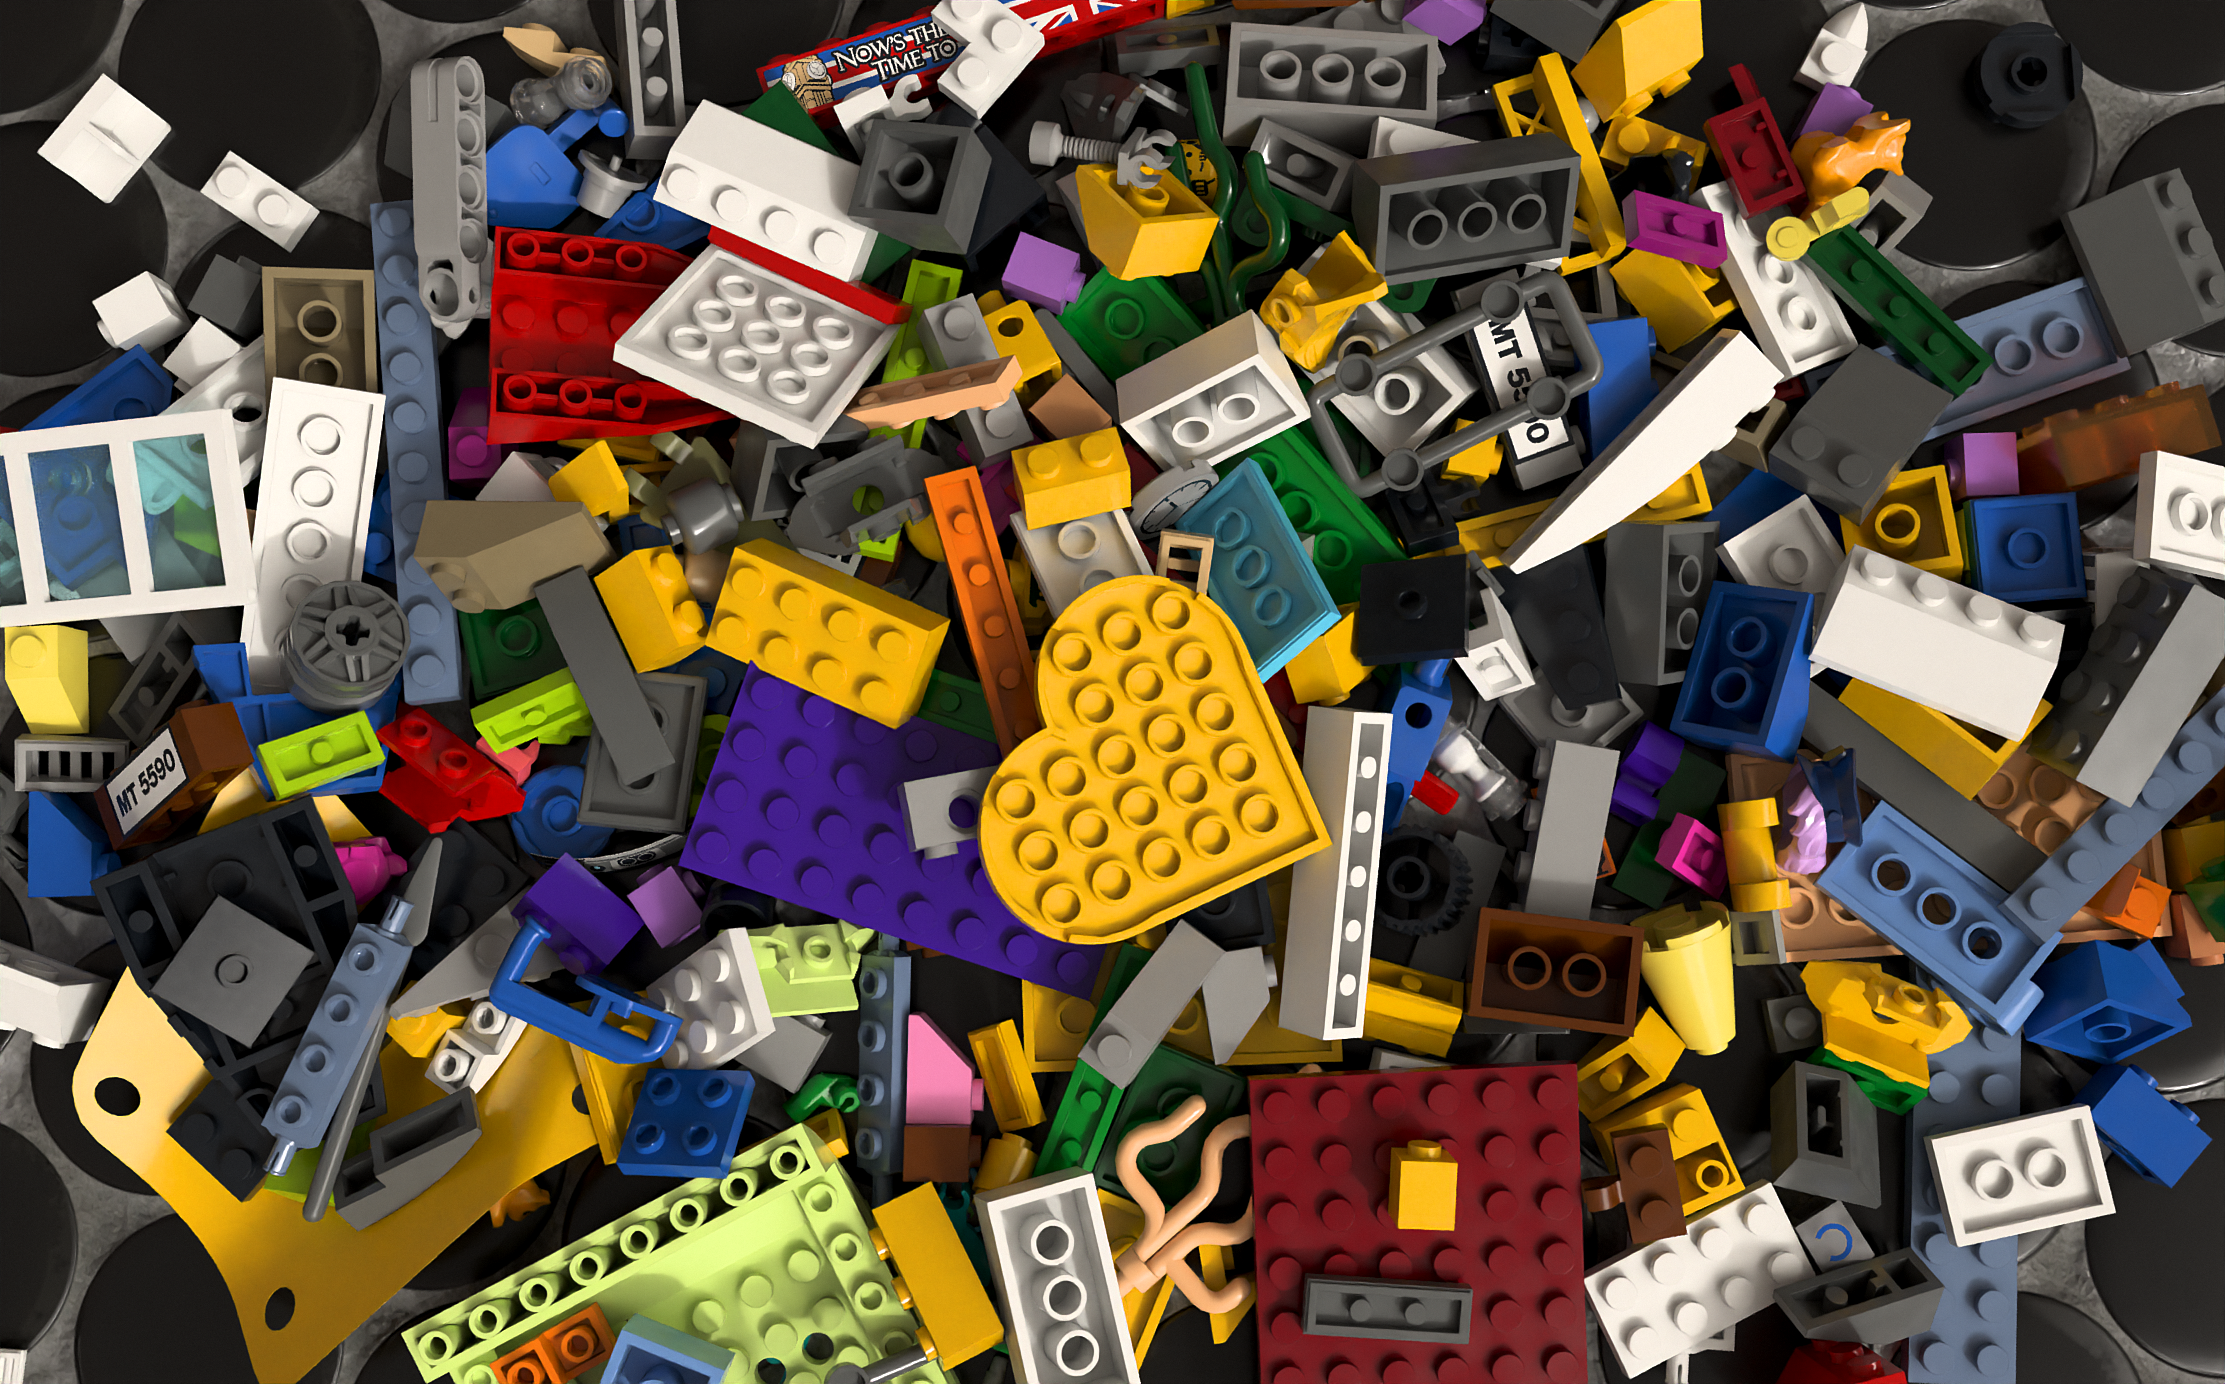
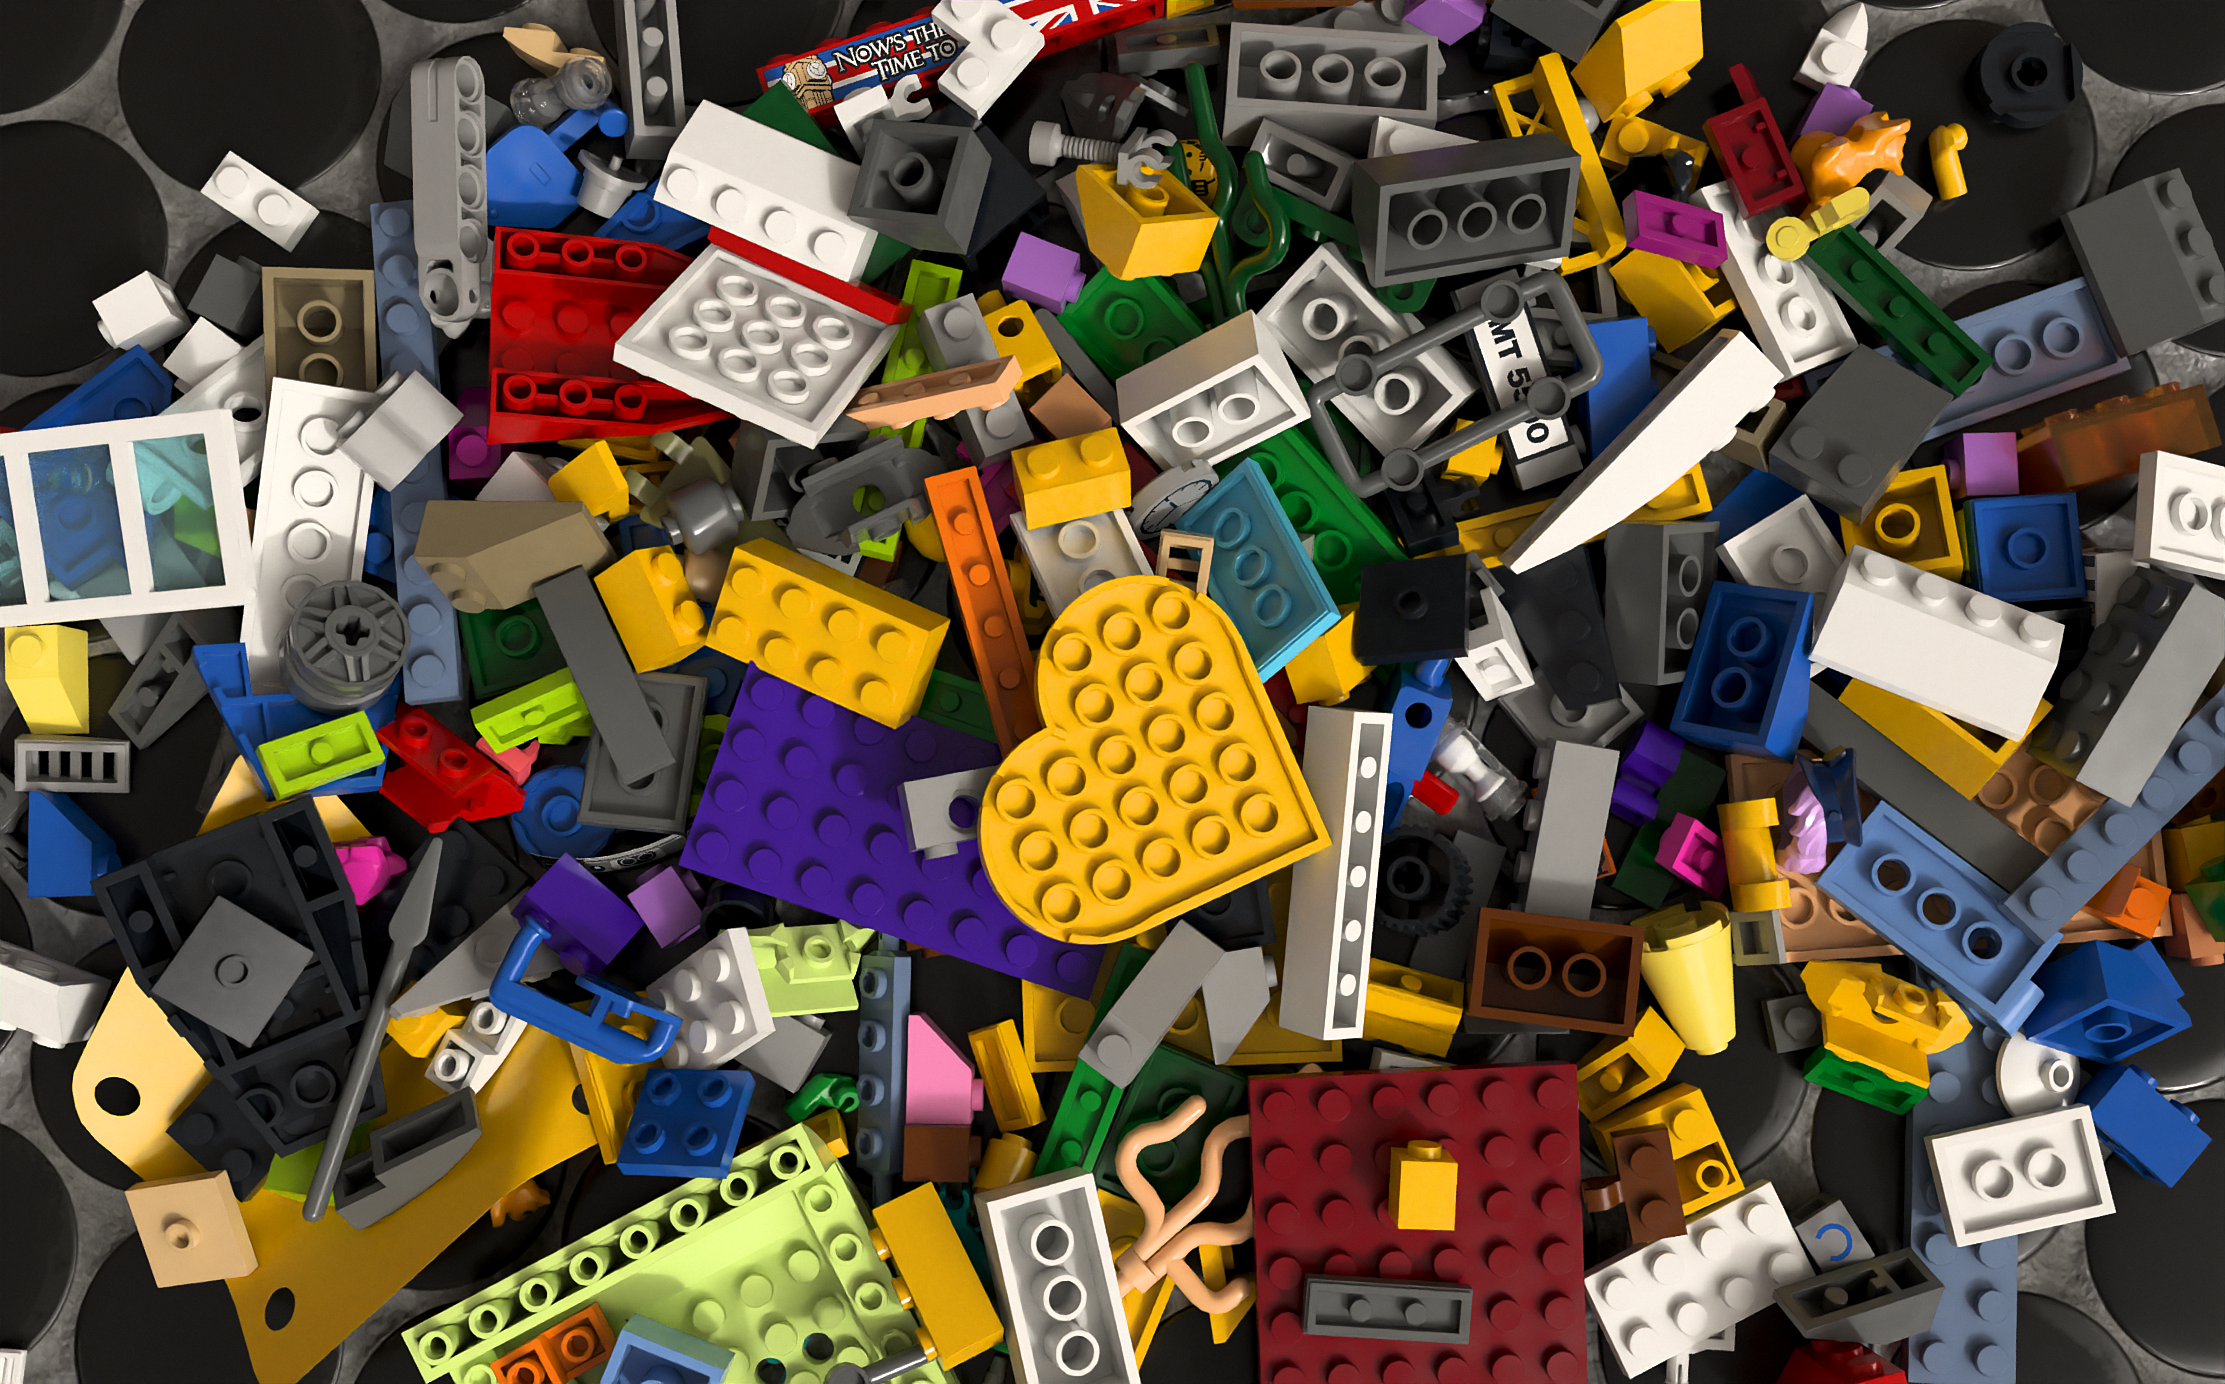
white panel [37,73,171,203] -> none
reddish brown brick [93,700,254,851] -> none
sand blue plate [261,895,415,1176] -> none
yellow piece [1259,230,1388,374] -> none
dark grey slope [1770,1060,1881,1209] -> none
none -> tan plate [124,1169,259,1288]
none -> brick [335,369,464,492]
none -> yellow arm [1929,123,1968,200]
none -> white dish [1996,1024,2080,1117]

